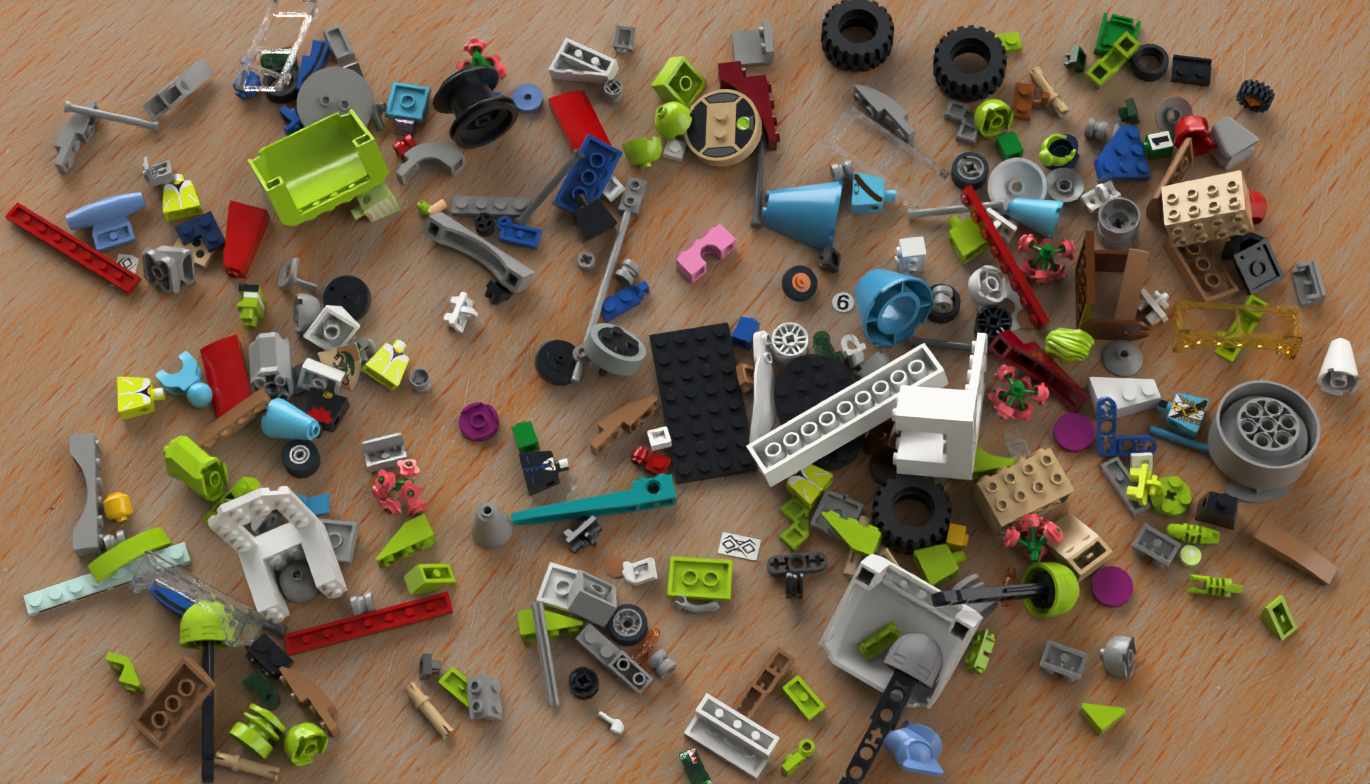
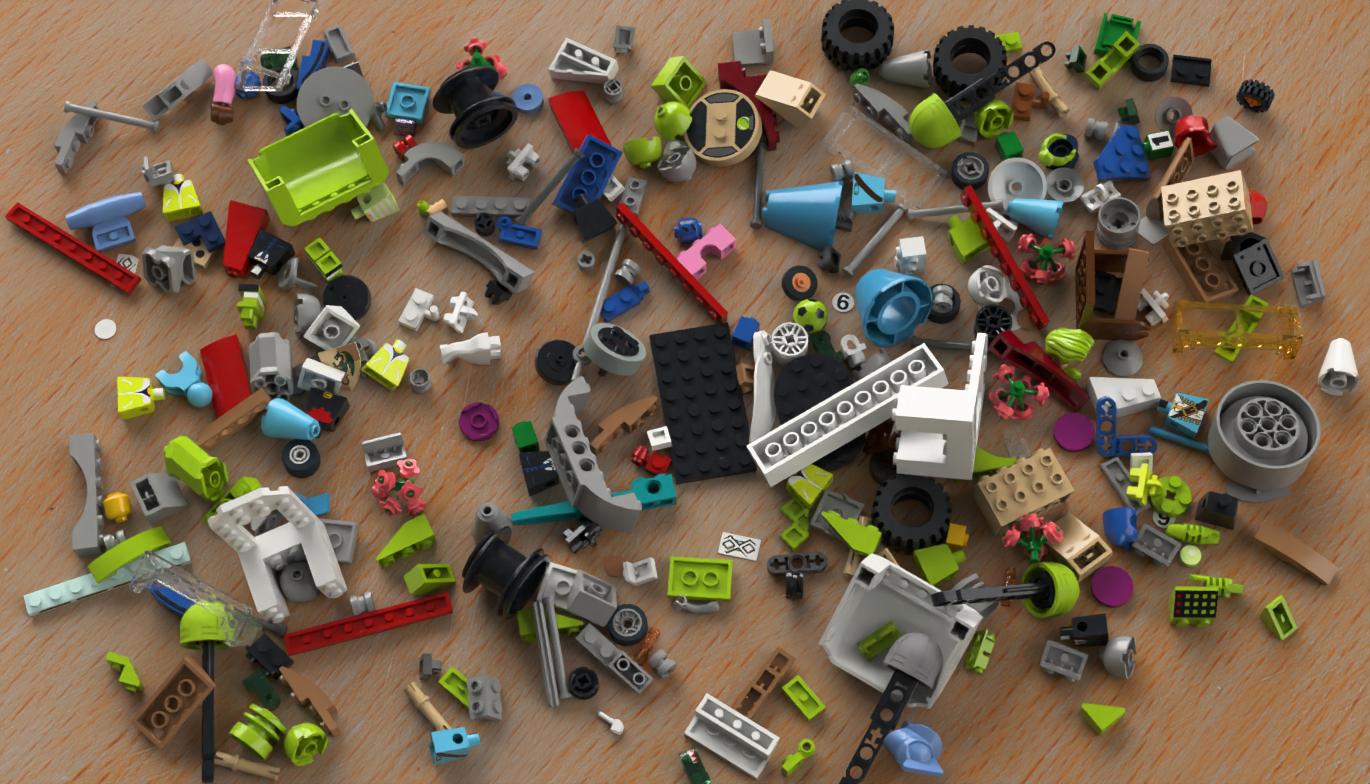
none -> white sticker [95,319,116,339]
none -> light grey slope [130,472,189,525]
none -> bright pink piece [211,64,236,125]
none -> black torso [248,229,295,279]
none -> lime hips [304,237,344,284]
none -> white plate [398,288,440,331]
none -> medium azure torso [429,727,480,765]
none -> white hips [440,332,501,365]
none -> black wheel [462,526,551,620]
none -> white hips [506,143,540,181]
none -> light grey bar [542,596,572,699]
none -> light grey slope [544,376,642,533]
none -> red plate [616,202,728,323]
none -> light grey cylinder [657,146,697,183]
none -> blue head [674,217,703,244]
none -> tan slope [755,70,826,130]
none -> lime piece [793,299,829,334]
none -> dark grey tile [835,208,856,232]
none -> light grey bar [842,203,908,278]
none -> bright green plate [849,68,870,89]
none -> light grey cone [879,50,932,88]
none -> piece [909,41,1056,148]
none -> lime arm [1056,359,1081,381]
none -> black torso [1060,613,1109,647]
none -> black plate [1093,270,1122,315]
none -> blue piece [1102,507,1138,552]
none -> white sticker [1138,216,1168,244]
none -> white sticker [1153,511,1176,528]
none -> slope [1168,586,1218,627]

